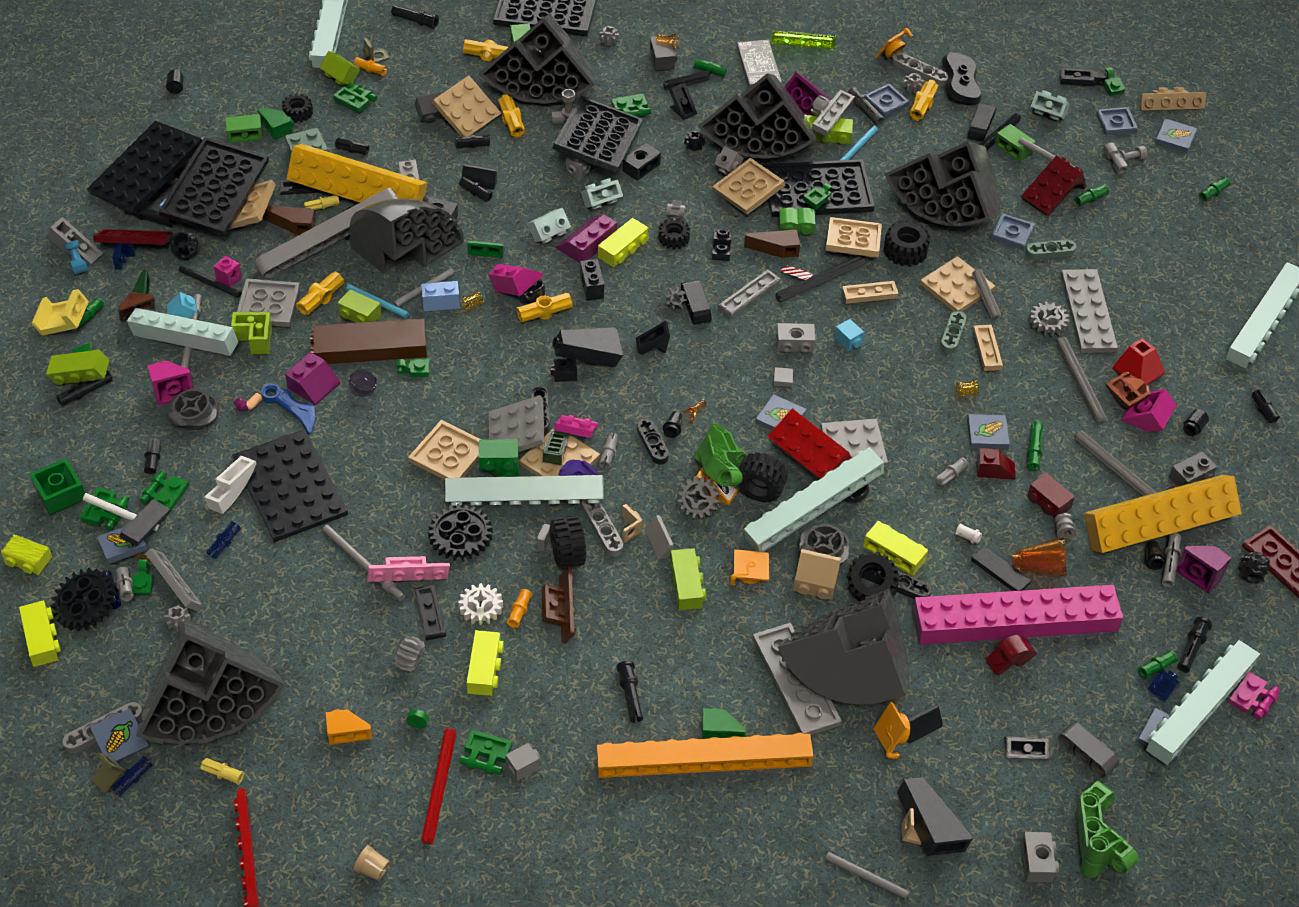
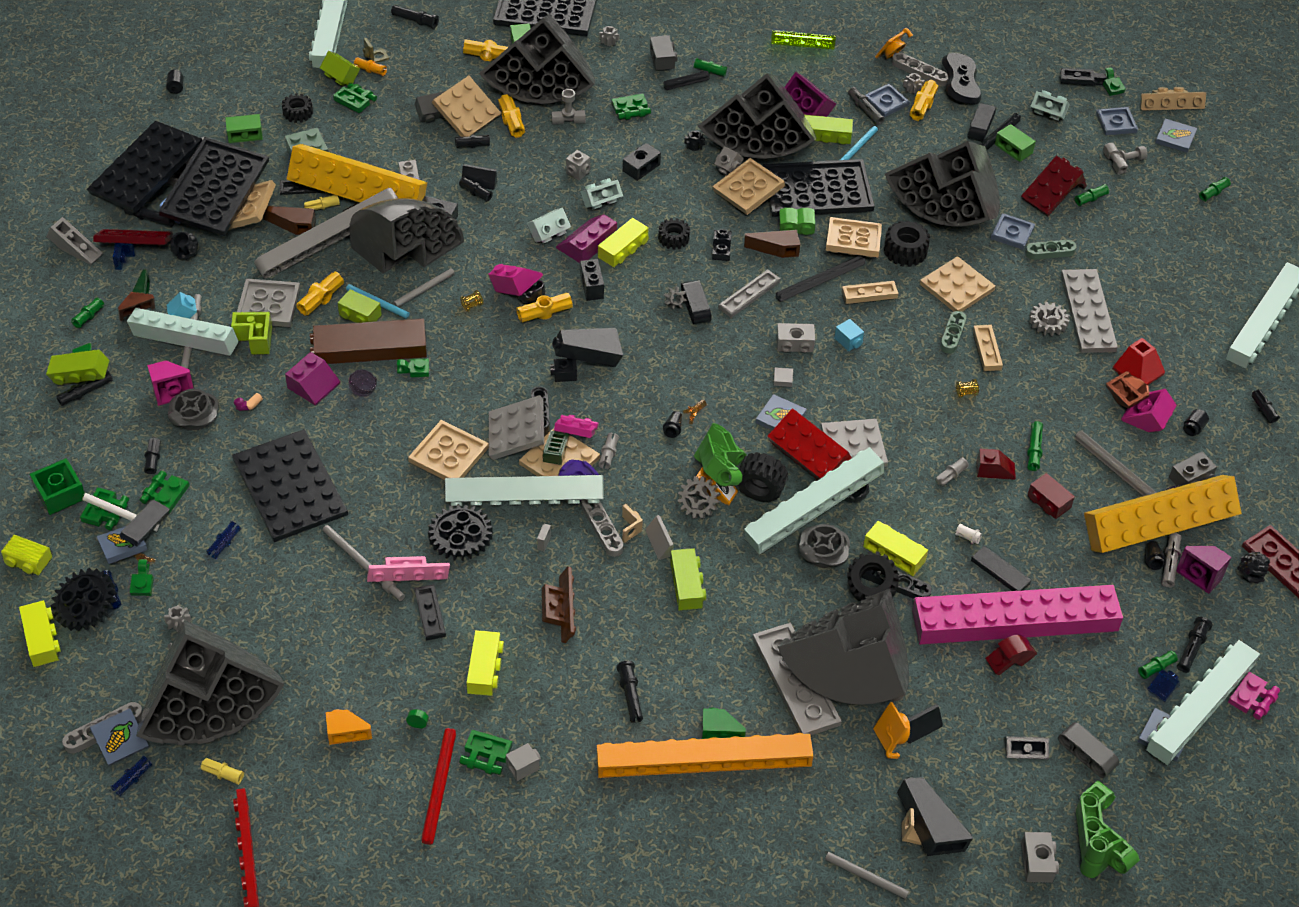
light yellow panel [32,289,89,335] -> none
dark azure leg [64,240,89,276] -> none
olive bracket [92,753,126,793] -> none
light grey pin [115,567,133,601] -> none
light grey tile [145,549,203,611] -> none
black bar [179,265,242,298] -> none
white slope [204,456,256,514] -> none
dark pink brick [214,256,242,287] -> none
green slope [258,107,293,140] -> none
blue piece [261,384,315,435] -> none
black axle [335,138,370,155] -> none
tan piece [353,845,390,881] -> none
light grey gear [395,636,425,672] -> none
light blue brick [421,281,460,311] -> none
white gear [458,583,503,625] -> none
green slope [467,241,505,258] -> none
green slope [479,439,519,477] -> none
light orange pin [507,589,532,628] -> none
black tyre [550,516,586,569] -> none
black plate [552,96,643,173] -> none
black slope [636,321,670,355] -> none
black beam [637,418,669,465] -> none
clear orange bar [656,33,680,49] -> none
light grey gear [666,200,685,220] -> none
black slope [669,83,697,120] -> none
light orange hat [730,549,769,586] -> none
light grey tile [737,40,782,87] -> none
sticker [780,265,814,280] -> none
tan slope [793,549,841,600] -> none
green plate [803,183,832,209] -> none
light grey plate [811,90,855,136] -> none
sand blue tile [967,414,1009,448] -> none
light grey axle [972,269,1001,318] -> none
clear orange cone [1012,537,1067,577] -> none
light grey bar [1017,137,1075,167] -> none
light grey bush [1055,513,1076,539] -> none
light grey axle [1057,337,1106,423] -> none

